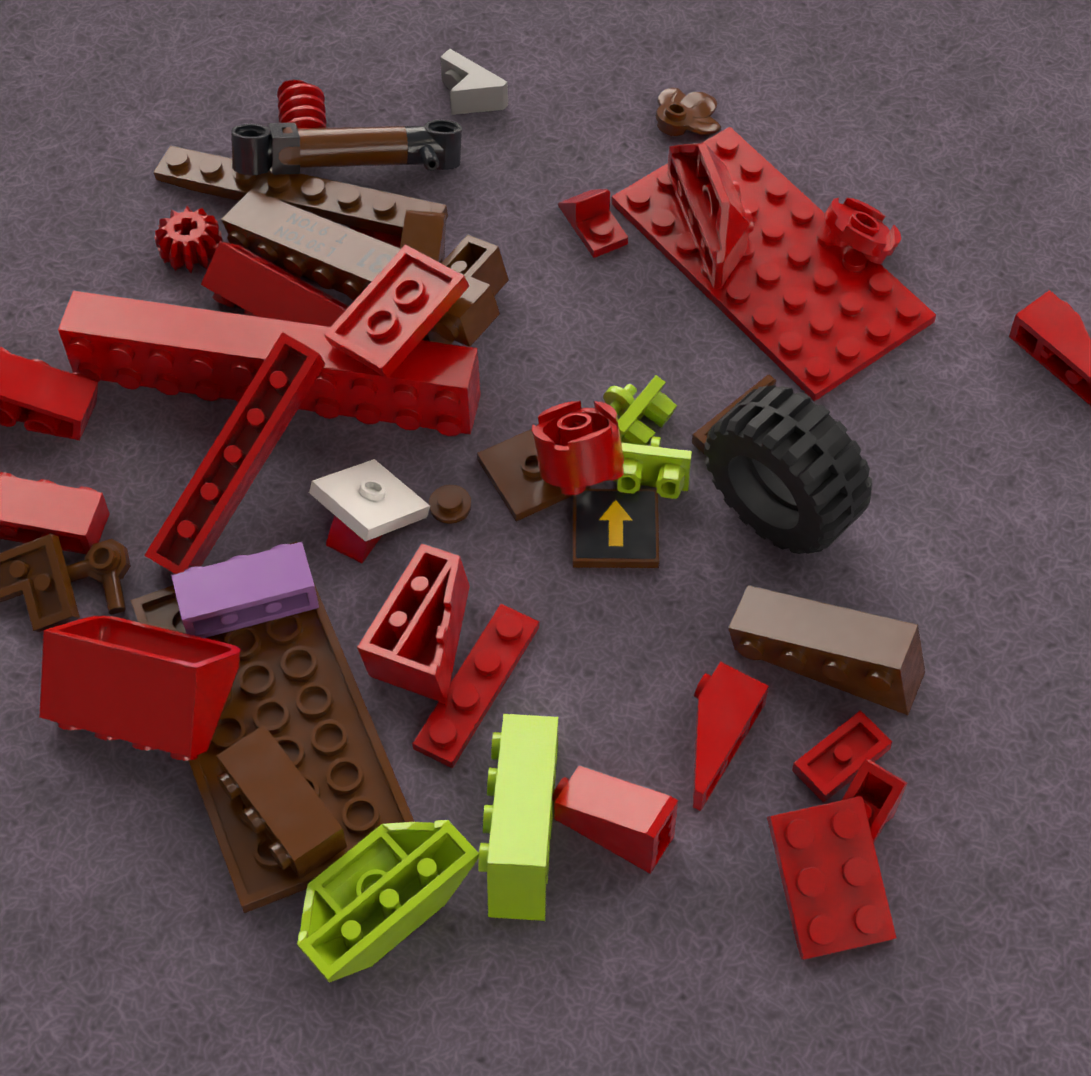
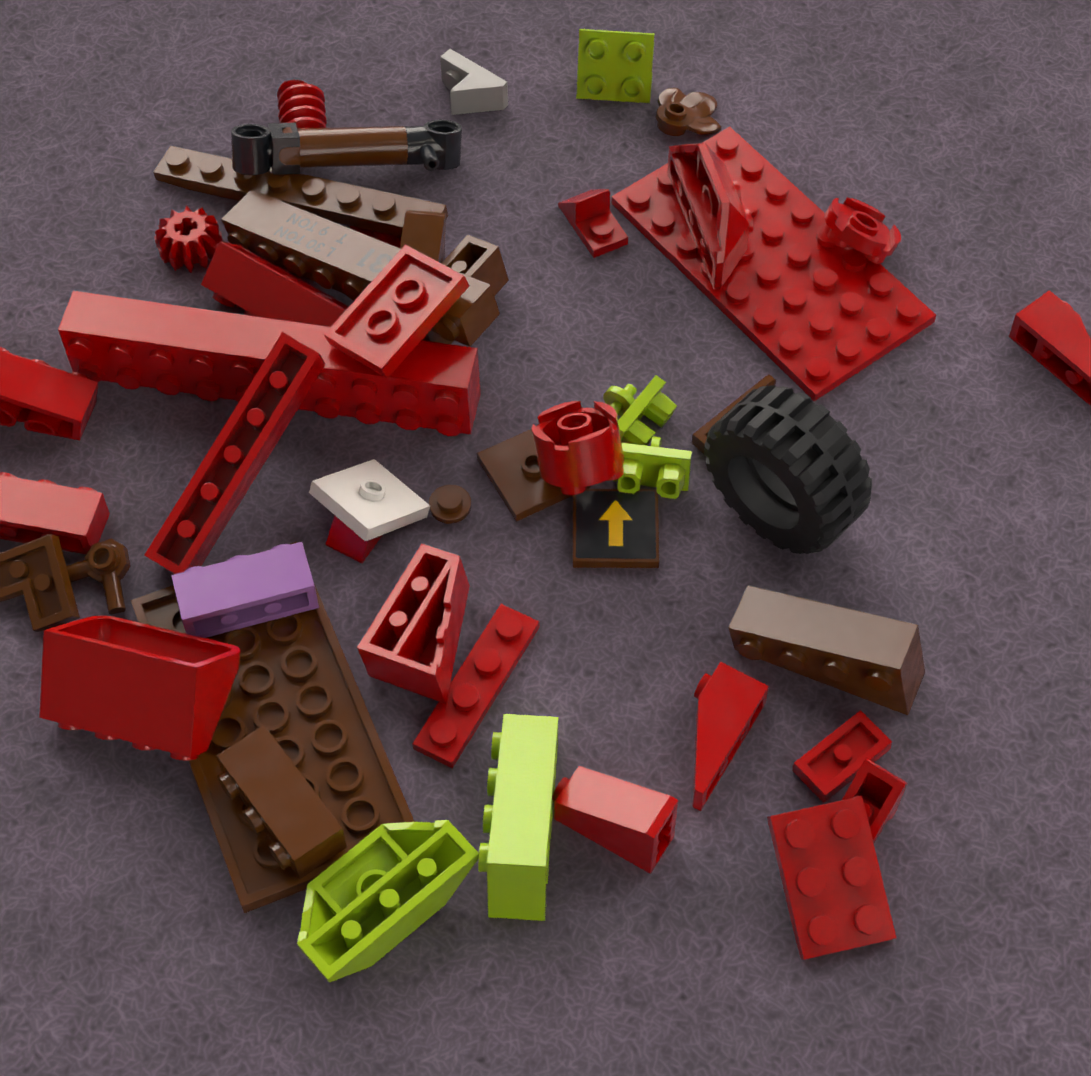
none -> lime hinge [576,29,655,103]

